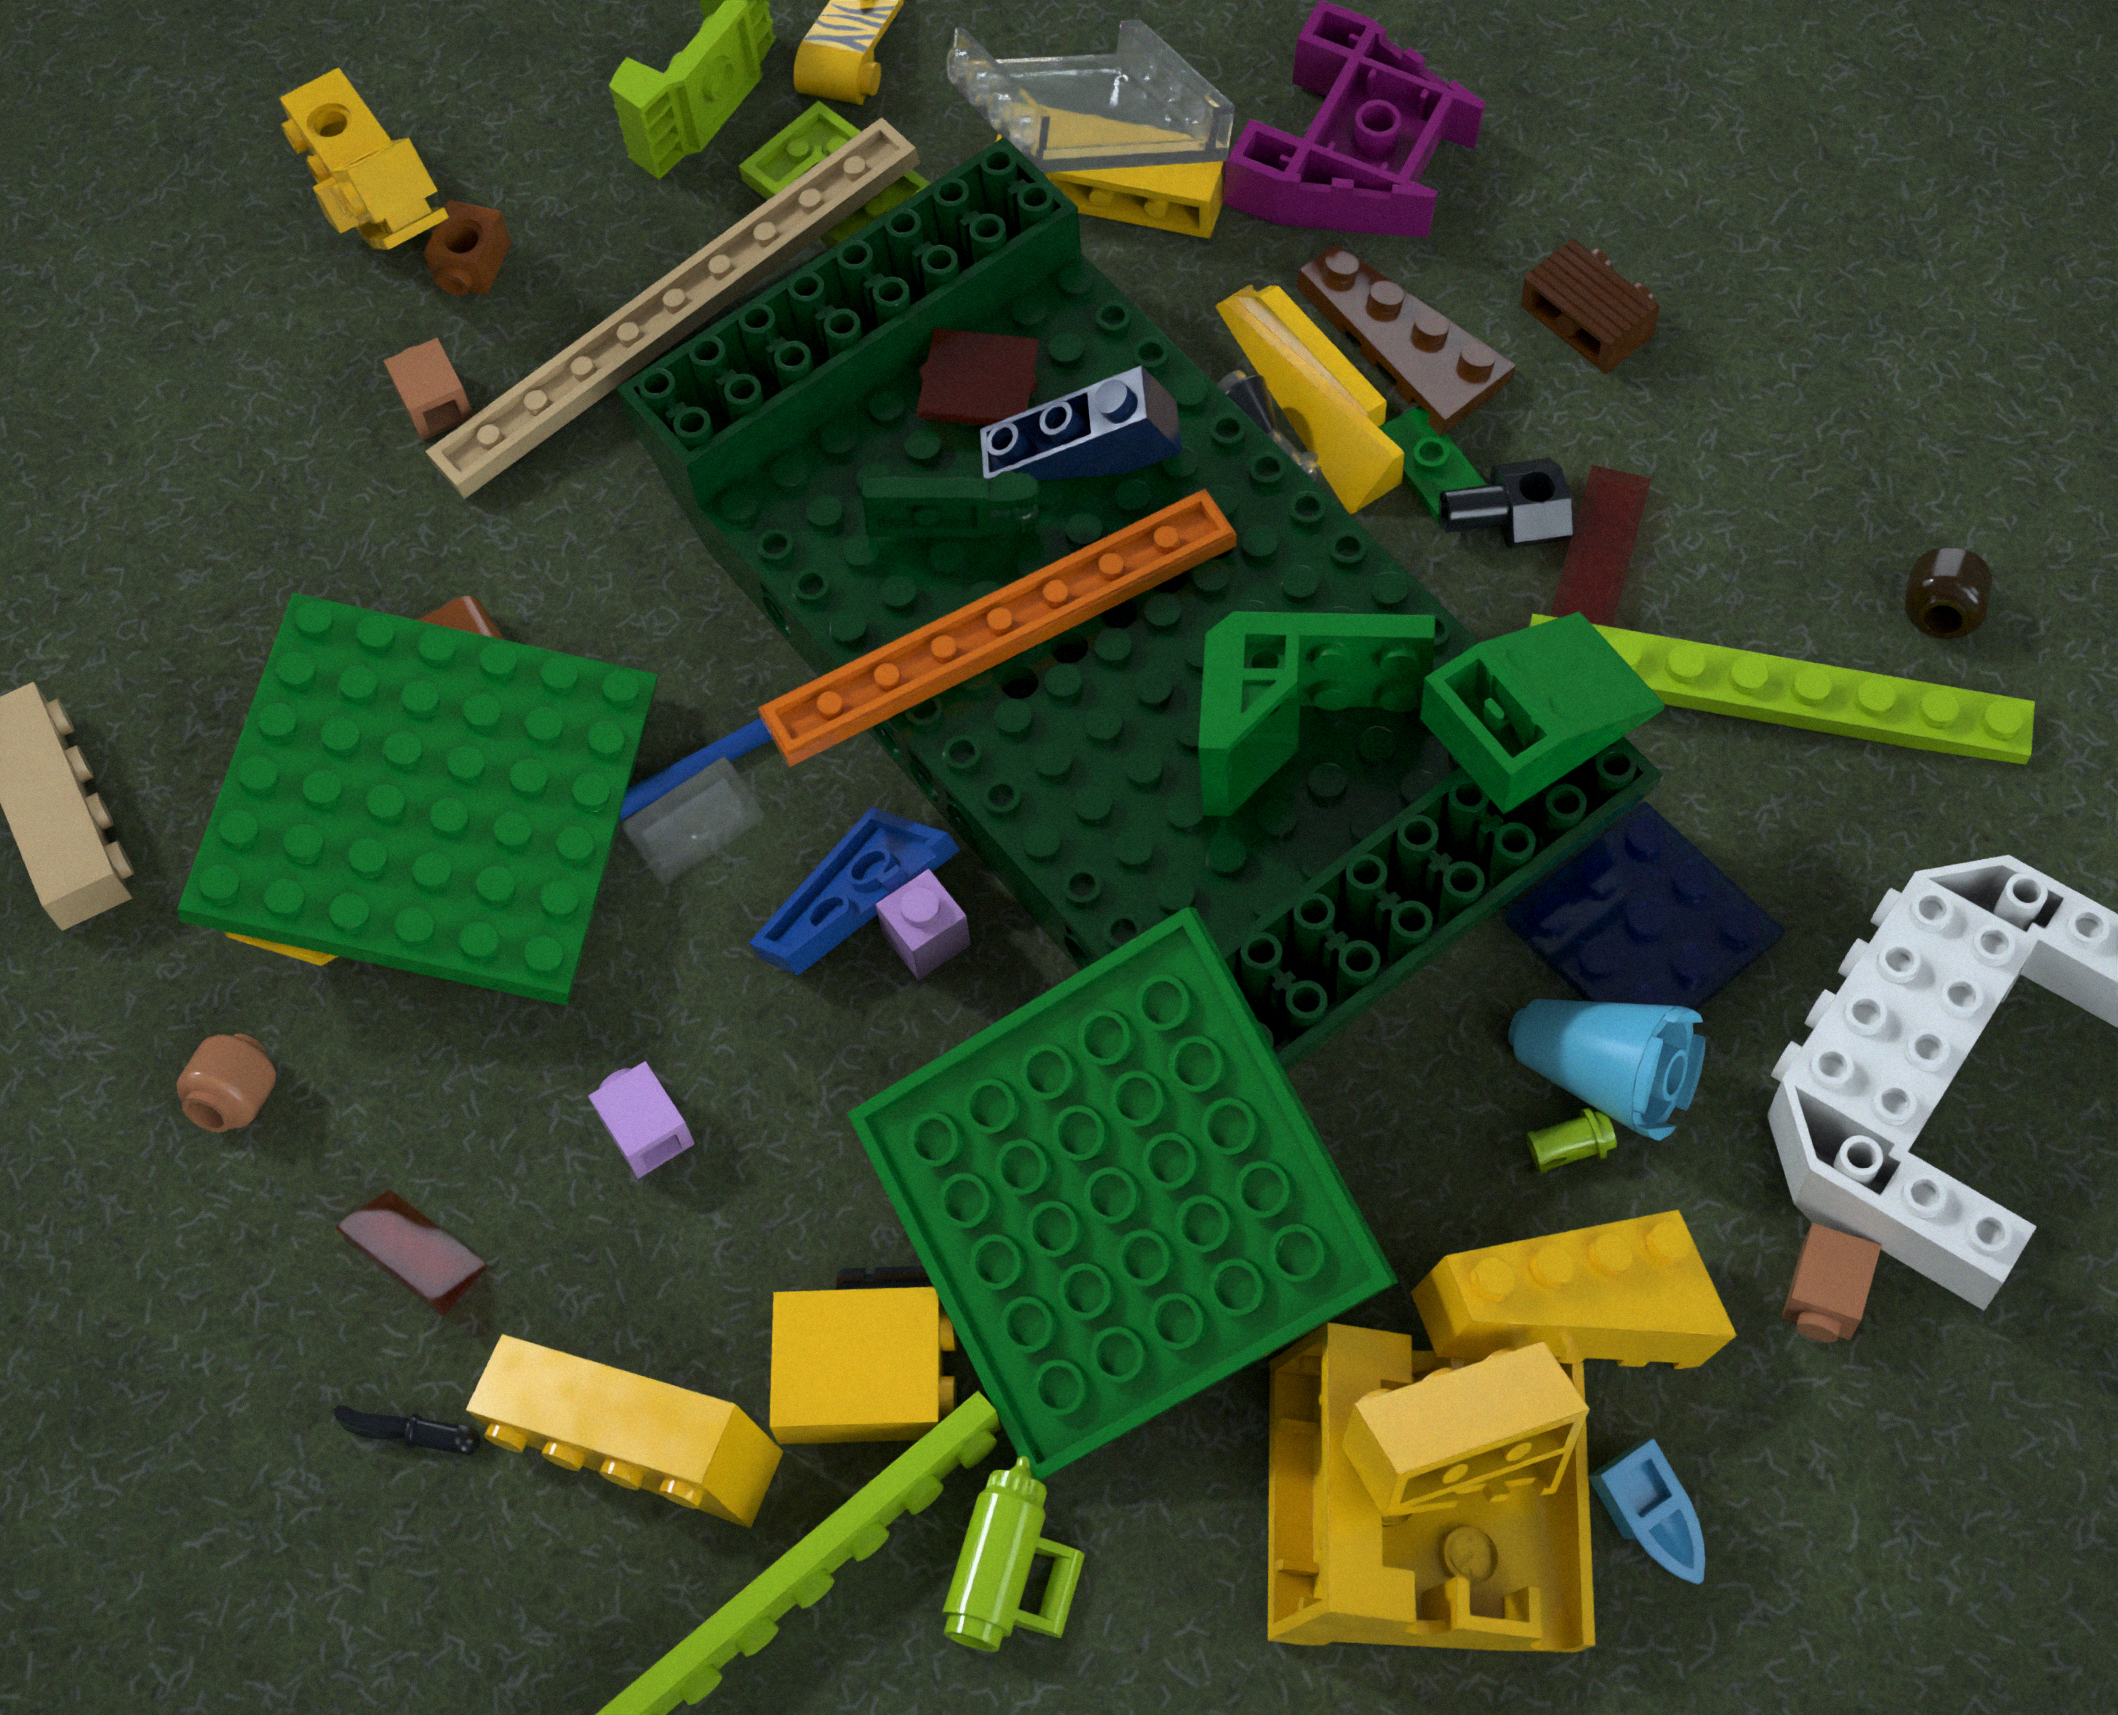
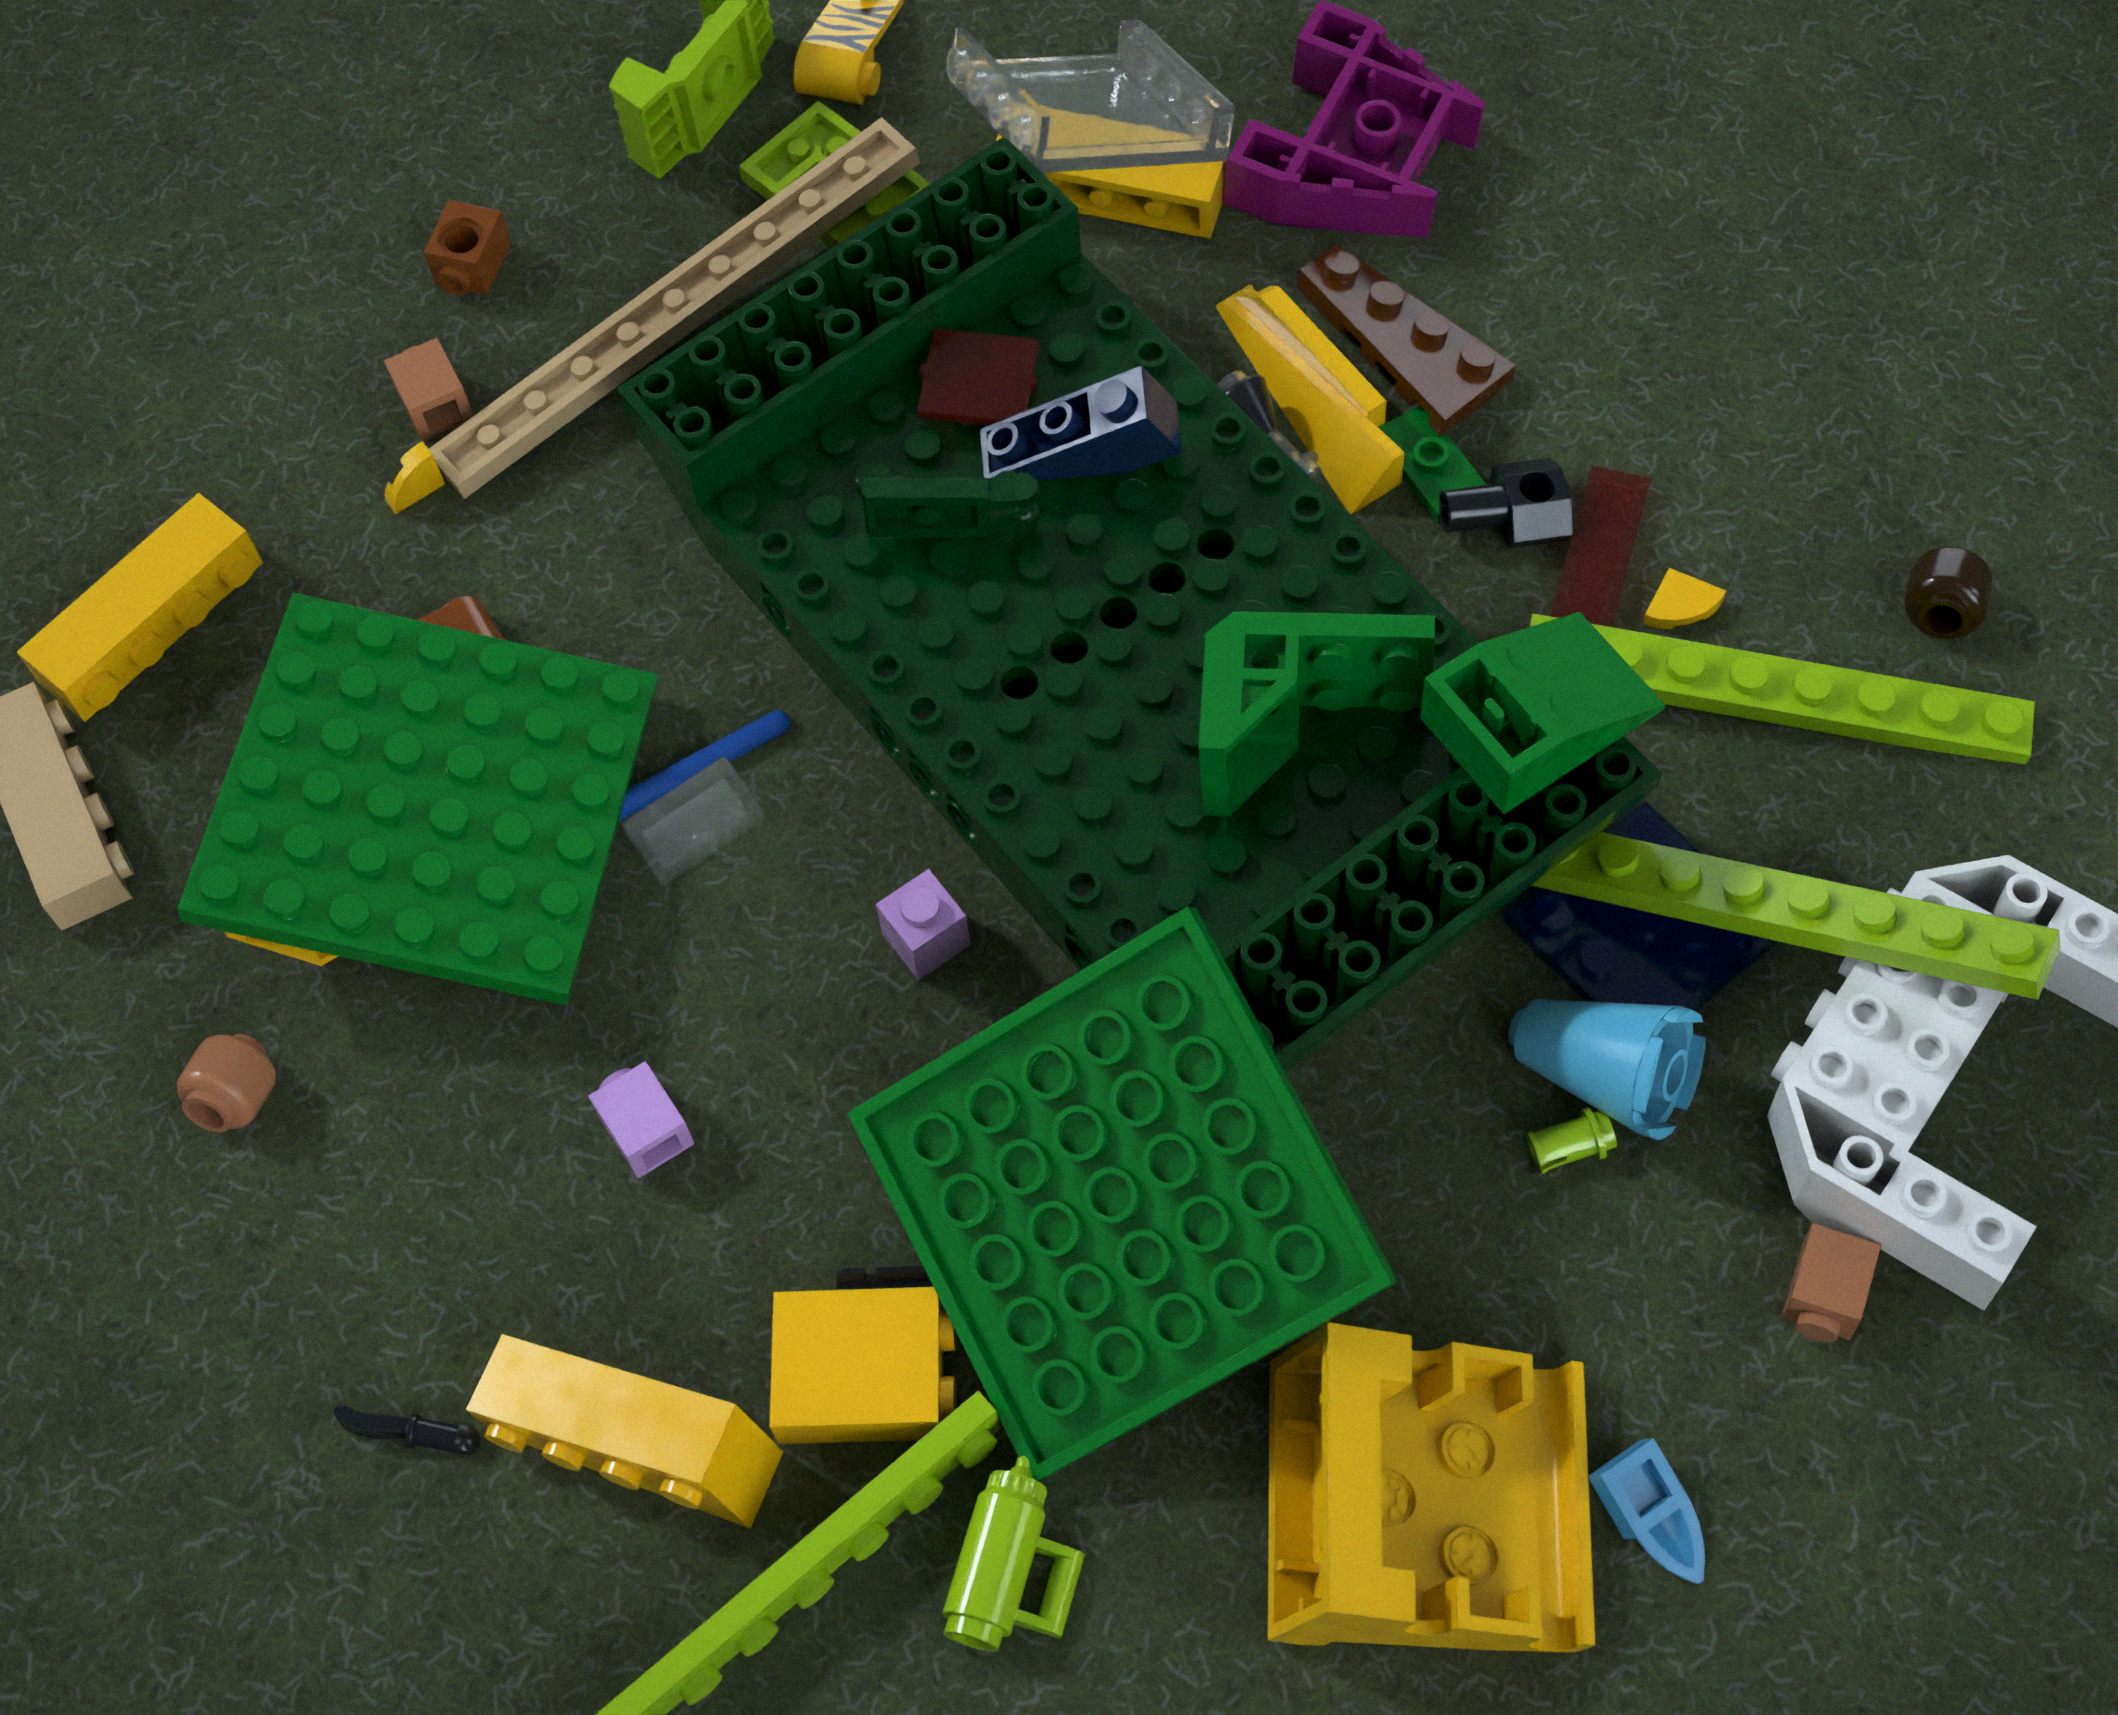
yellow brick [280,67,449,250] -> none
slope [336,1189,488,1317] -> none
blue wing [748,807,960,975] -> none
orange tile [758,489,1237,767] -> none
yellow wedge [1341,1341,1589,1517] -> none
yellow wedge [1411,1209,1737,1369] -> none
reddish brown brick [1521,238,1660,374] -> none
none -> yellow brick [17,492,263,722]
none -> yellow tile [385,441,445,514]
none -> lime plate [1531,832,2060,1000]
none -> yellow tile [1643,568,1726,629]

